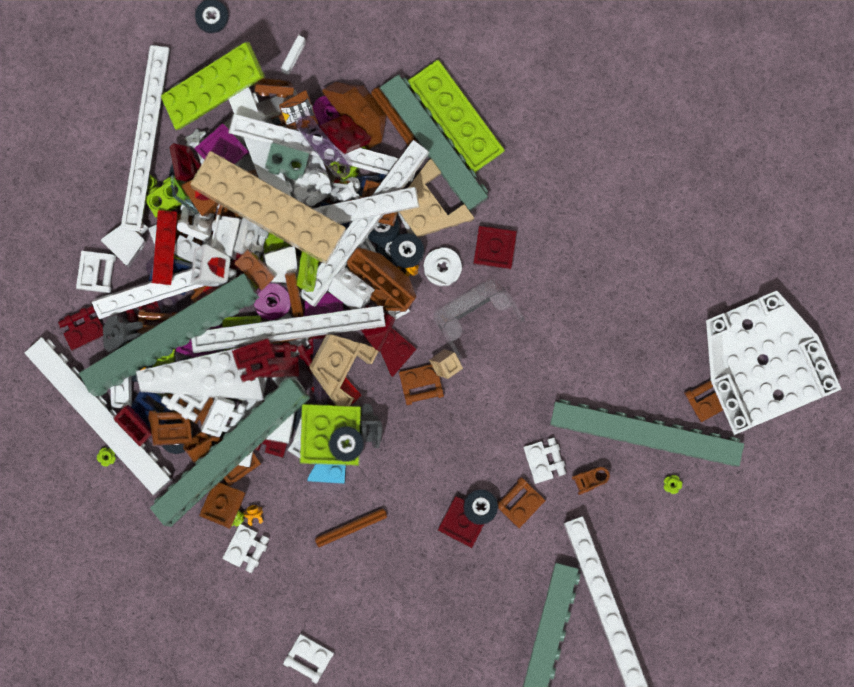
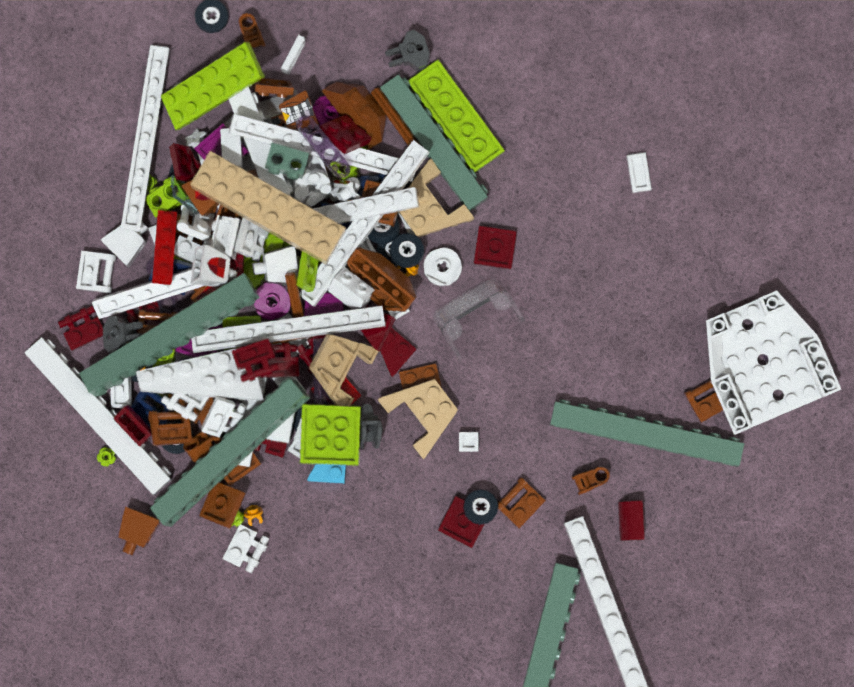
dark orange plate [235,249,276,291] -> none
white plate [283,634,334,684] -> none
dark orange axle [315,509,387,547] -> none
black bush [329,426,364,462] -> none
tan brick [429,349,463,379] -> none
white plate [523,437,566,484] -> none
lime plate [663,475,682,494] -> none
none -> dark orange torso [118,507,161,555]
none -> white tile [220,128,243,167]
none -> dark orange piece [239,13,266,49]
none -> tan wing [378,379,458,459]
none -> dark grey hinge [385,30,430,72]
none -> white plate [459,432,478,452]
none -> dark red brick [618,501,645,541]
none -> white tile [626,152,652,193]

